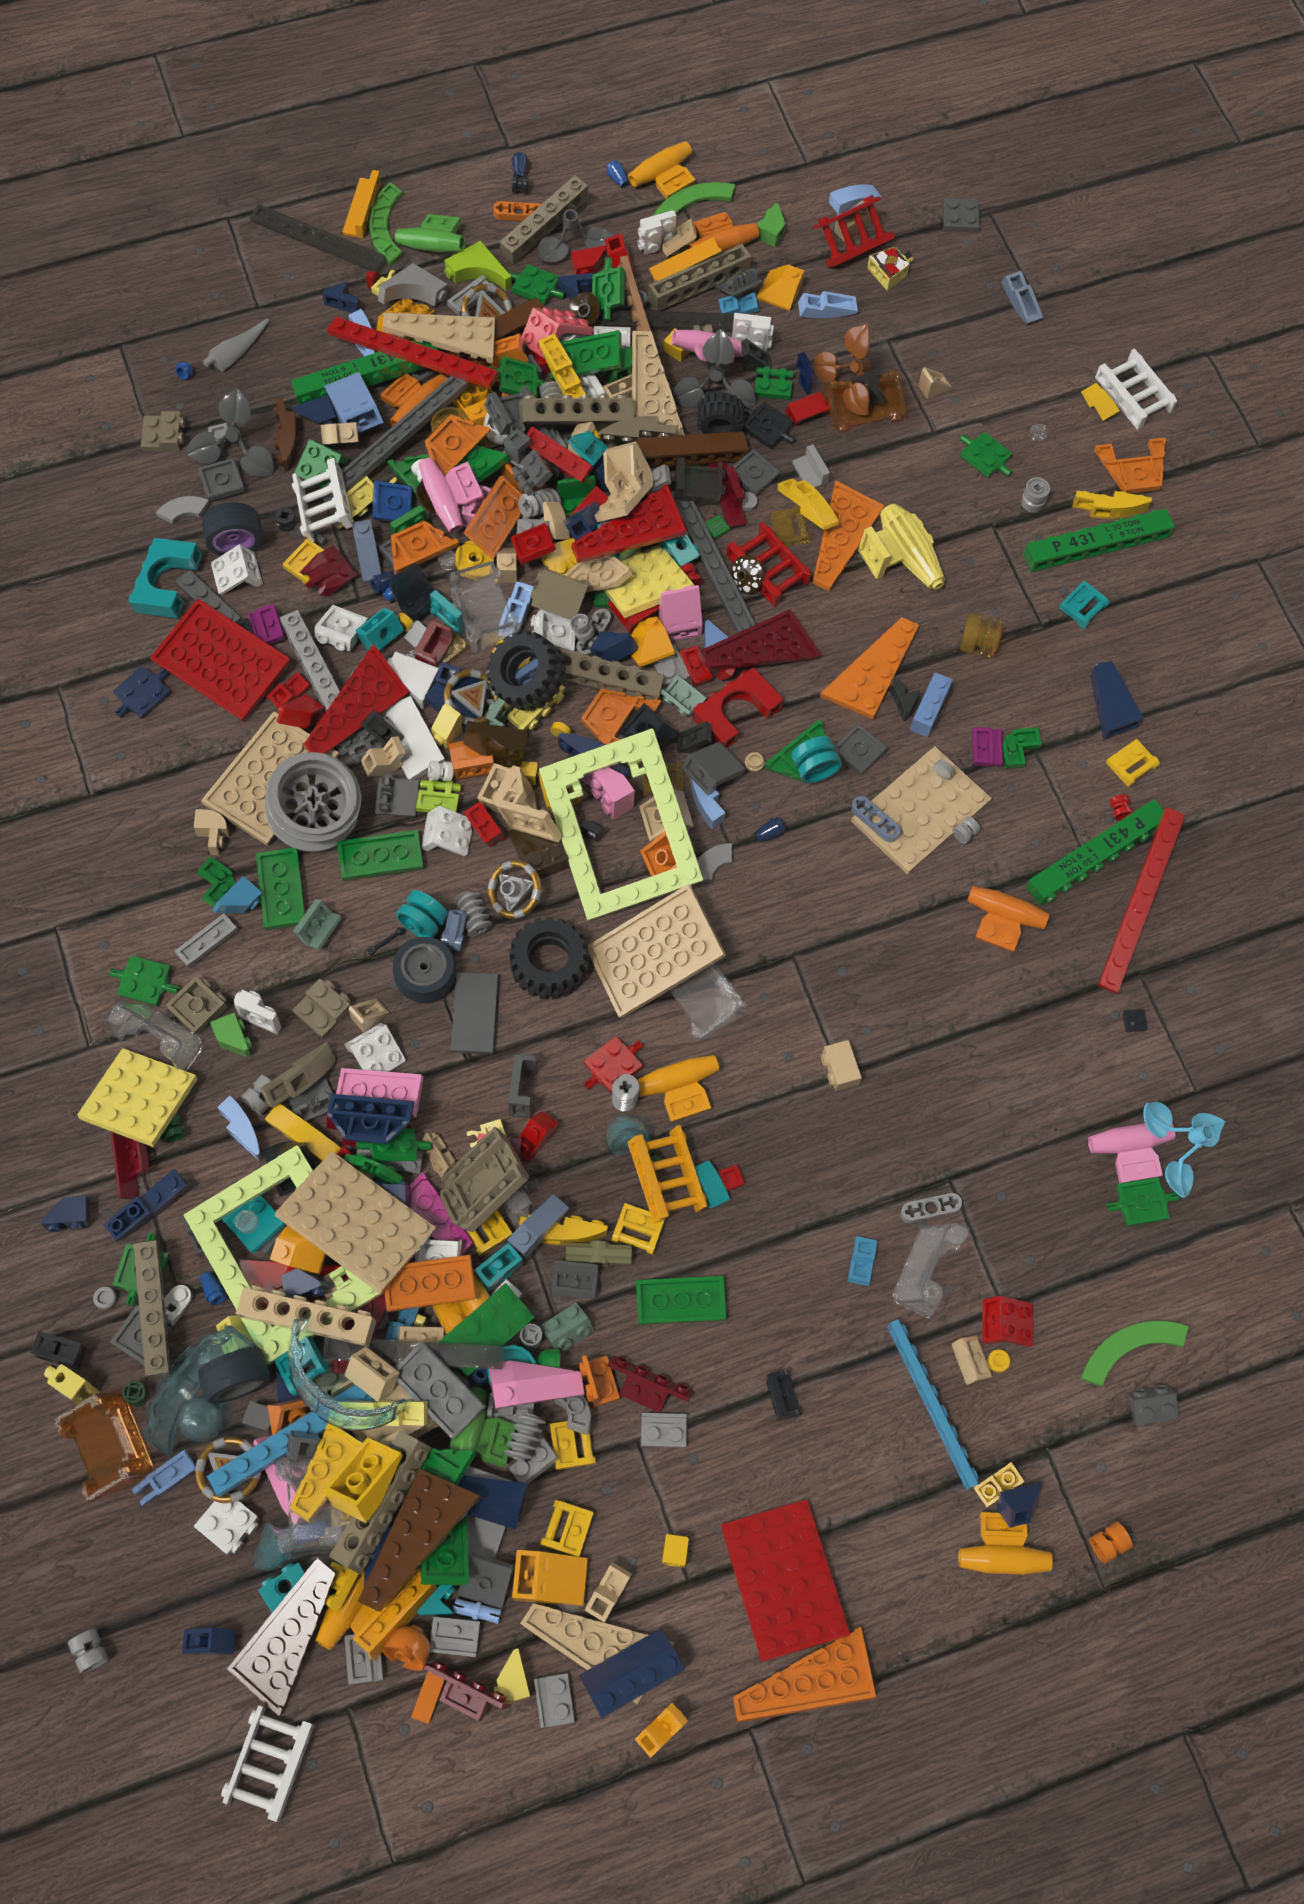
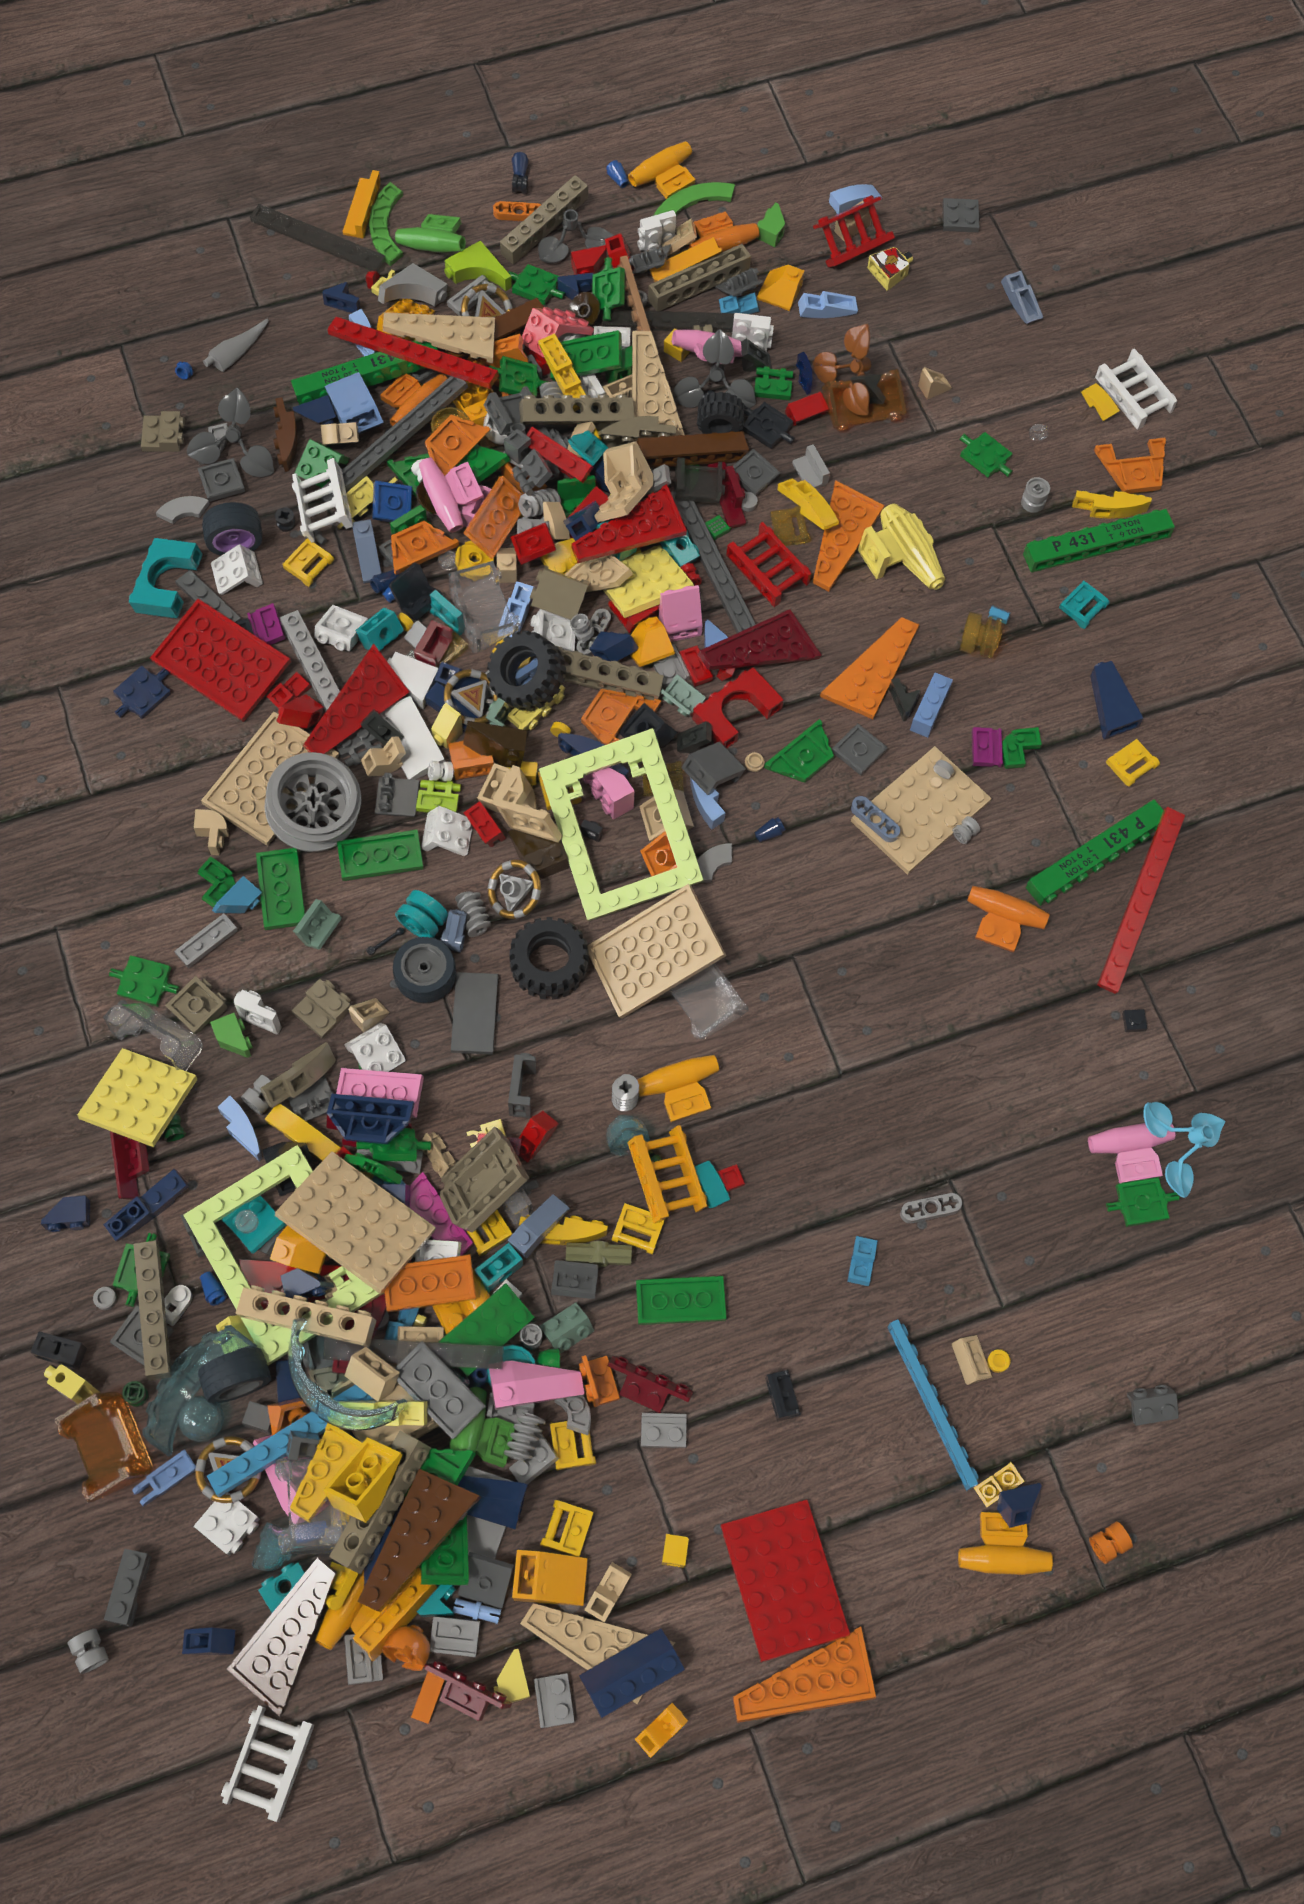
teal plate [275,1336,329,1396] -> none
dark red plate [300,545,357,596] -> none
red plate [583,1036,643,1094] -> none
green tile [594,589,611,608] -> none
dark brown dish [731,555,764,594] -> none
teal wheel [791,736,842,784] -> none
tan brick [821,1040,862,1091] -> none
clear windscreen [893,1223,970,1319] -> none
red bracket [982,1296,1033,1347] -> none
bright green tile [1080,1321,1189,1387] -> none
red wheel [1109,794,1133,821] -> none
none -> dark grey arch [104,1549,152,1627]
none -> dark grey hinge [629,244,672,274]
none -> dark azure slope [988,605,1011,624]

